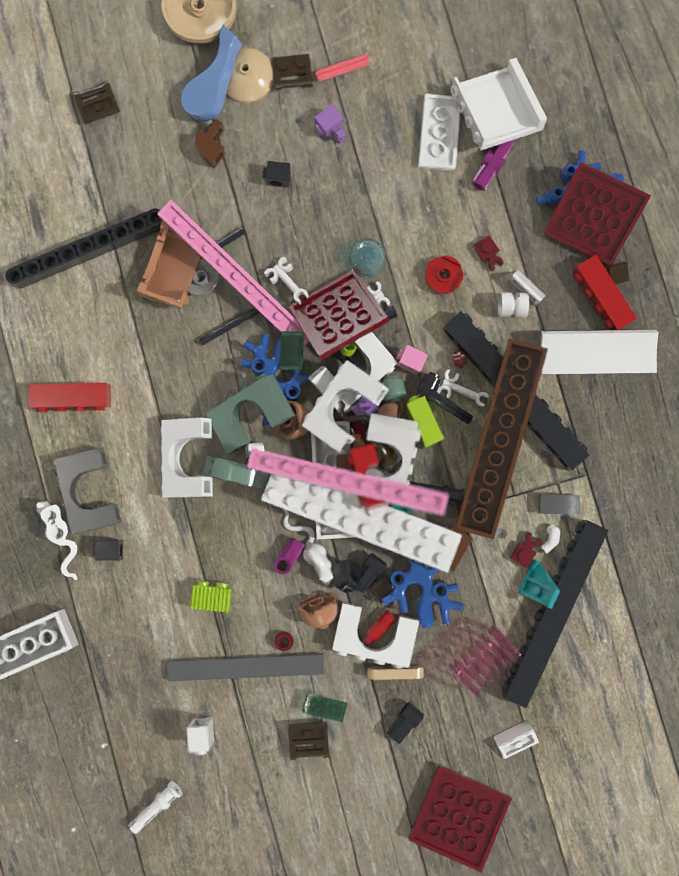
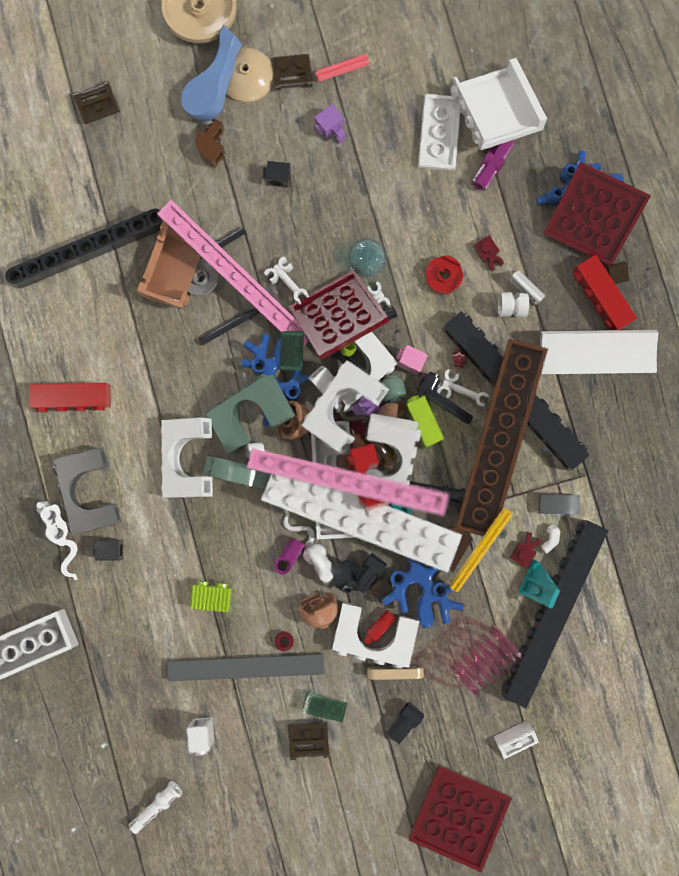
none -> yellow axle [449,508,512,592]

